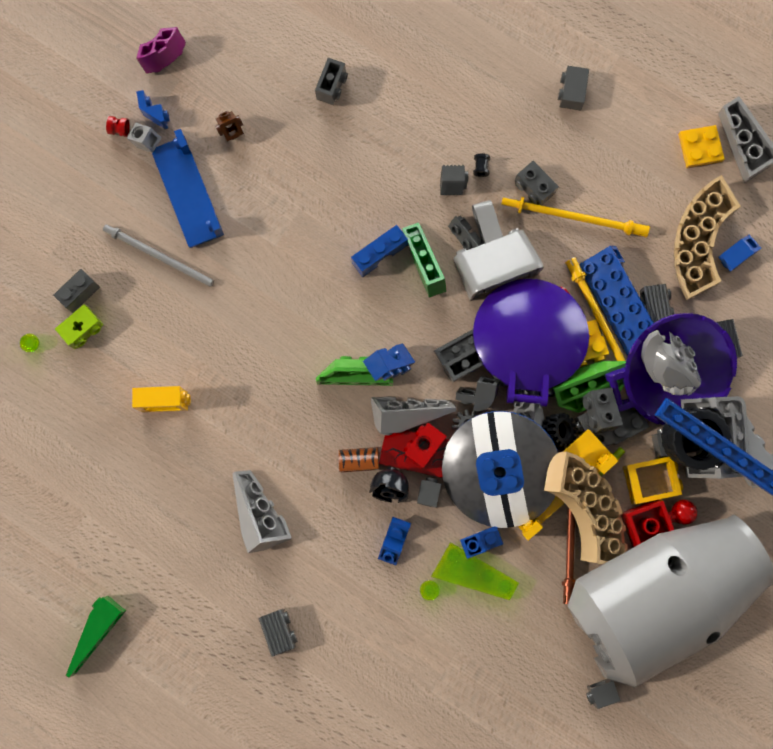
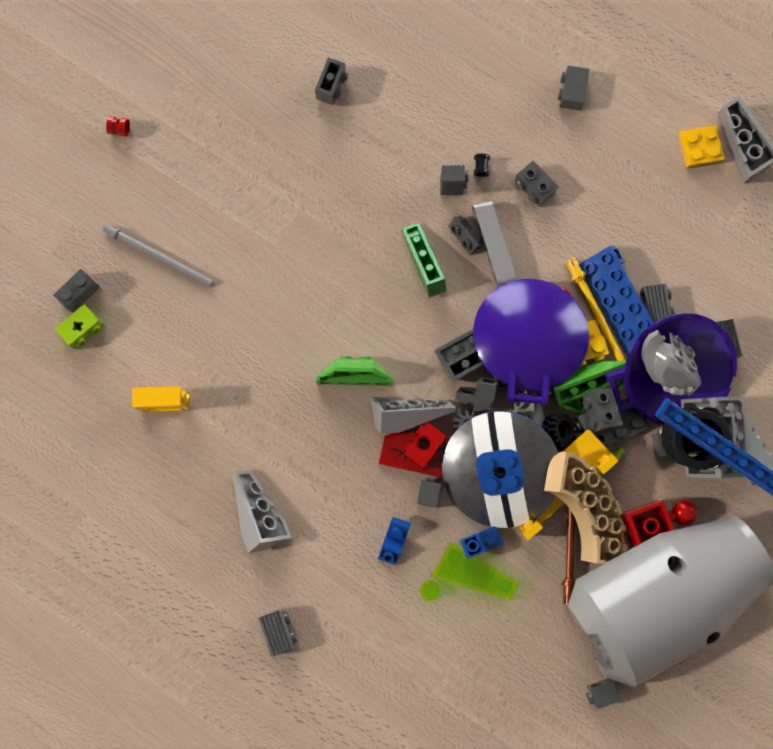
clear neon green plate [20,333,40,353] -> none
green slope [66,596,126,678] -> none
light grey brick [127,123,162,153] -> none
magenta brick [136,27,186,74] -> none
blue slope [136,90,170,129] -> none
blue bracket [152,129,224,248] -> none
reddish brown brick [215,111,244,142] -> none
dark orange brick [339,447,379,473] -> none
blue arch [351,225,408,277] -> none
blue arch [363,343,415,381] -> none
black cylinder [369,467,409,503] -> none
windscreen [453,228,544,300] -> none
yellow bar [501,196,650,238] -> none
yellow window [622,457,683,505] -> none
tan brick [674,175,741,300] -> none
blue slope [718,234,761,271] -> none

